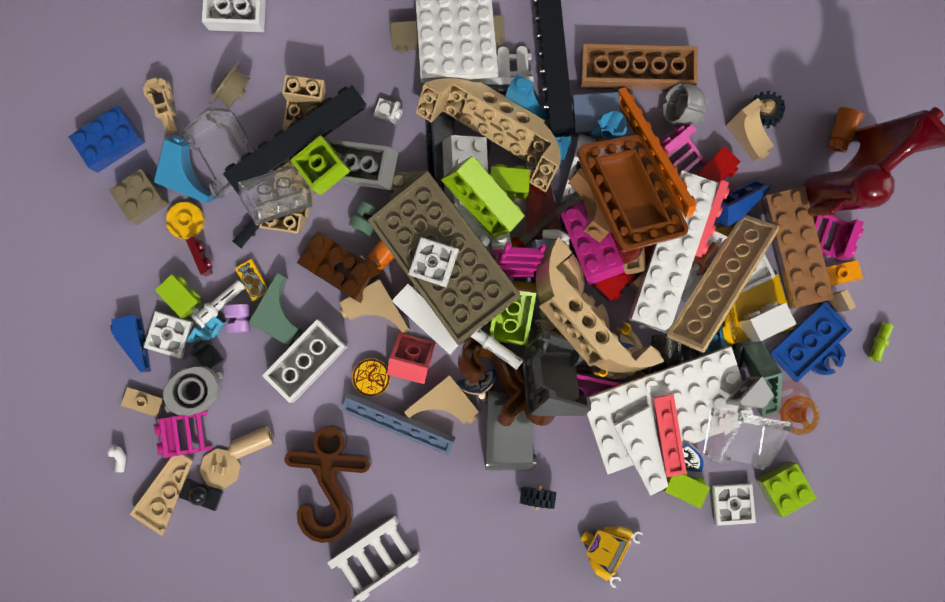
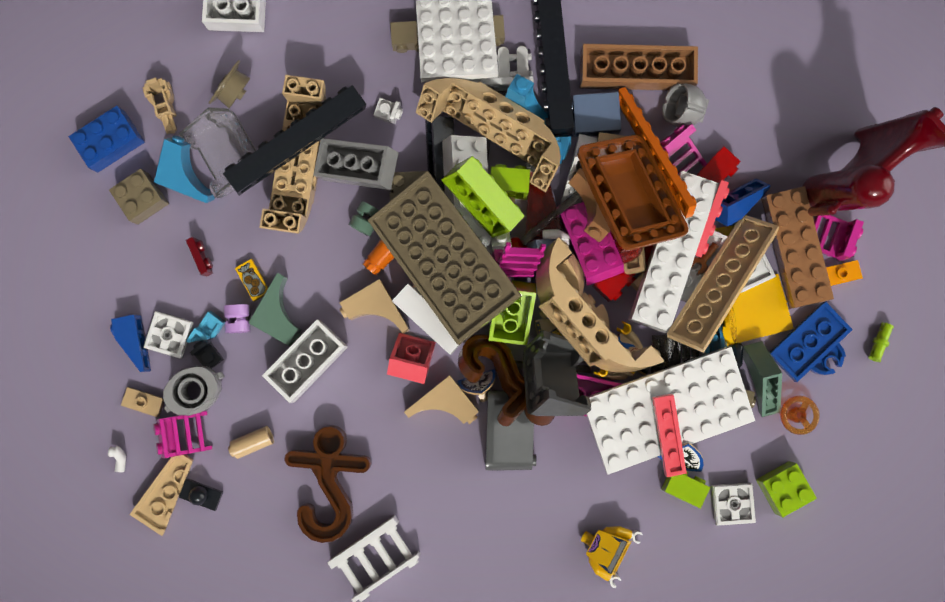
lime brick [155,274,203,319] -> none
yellow tile [166,202,205,240] -> none
white pin [191,280,245,328] -> none
tan piece [200,448,241,489] -> none
black pin [232,212,261,249] -> none
clear brick [238,165,312,226] -> none
lime brick [291,135,350,196] -> none
reddish brown piece [297,231,381,303] -> none
sand blue plate [342,393,456,455] -> none
tile [352,359,391,397] -> none
white piece [408,237,459,288] -> none
white pin [470,329,524,370] -> none
black wheel [519,486,557,510] -> none
dark azure brick [591,111,627,140] -> none
white wing [613,406,668,496] -> none
clear windscreen [703,407,793,470] -> none
light grey slope [725,376,774,409] -> none
tan arch [726,98,774,161] -> none
white brick [739,302,796,342] -> none
black wheel [750,91,785,129] -> none
orange plant [828,107,865,153] -> none
tan tile [828,290,856,312] -> none

